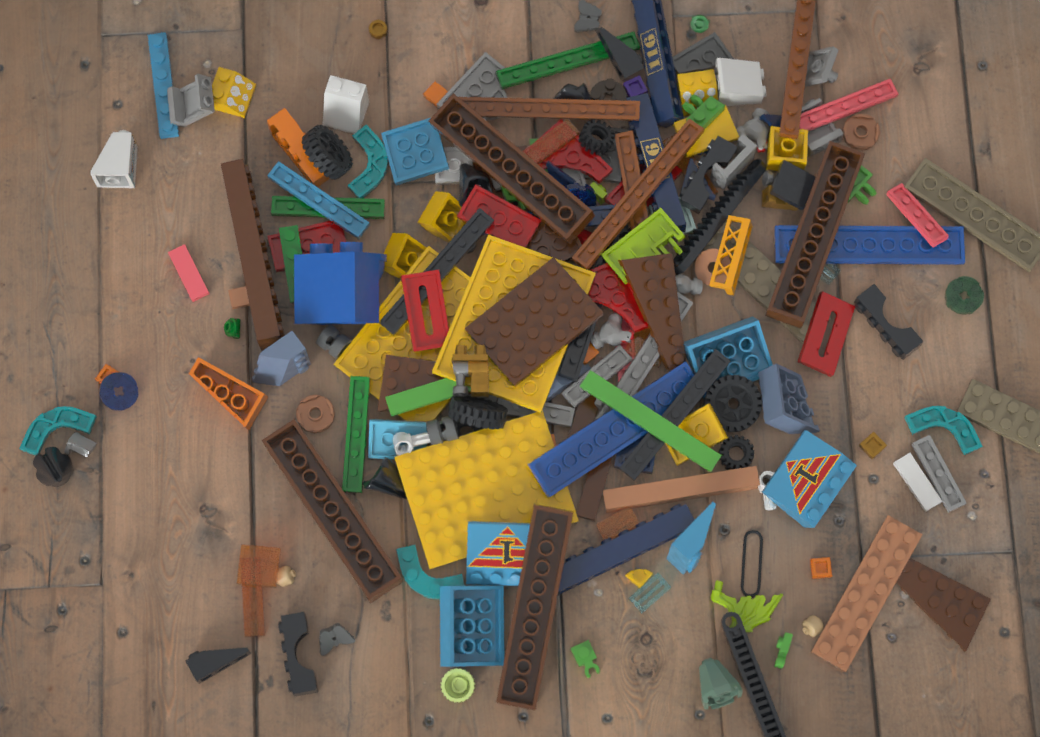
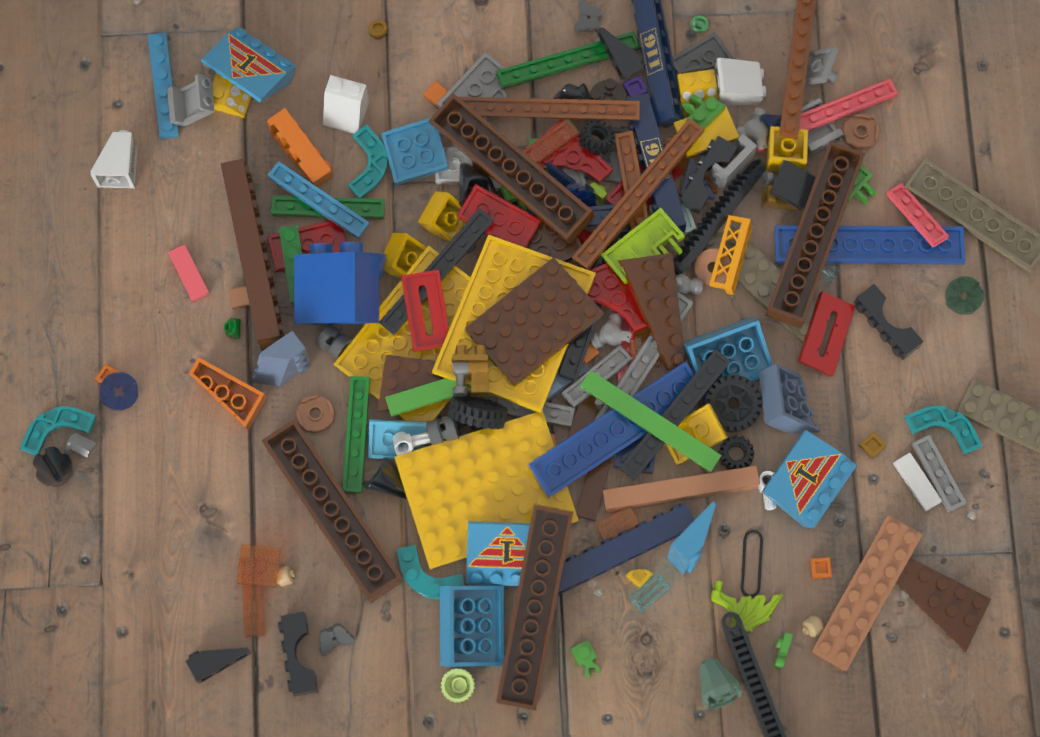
black wheel [302,125,353,180] -> none
none -> dark azure slope [201,27,297,102]

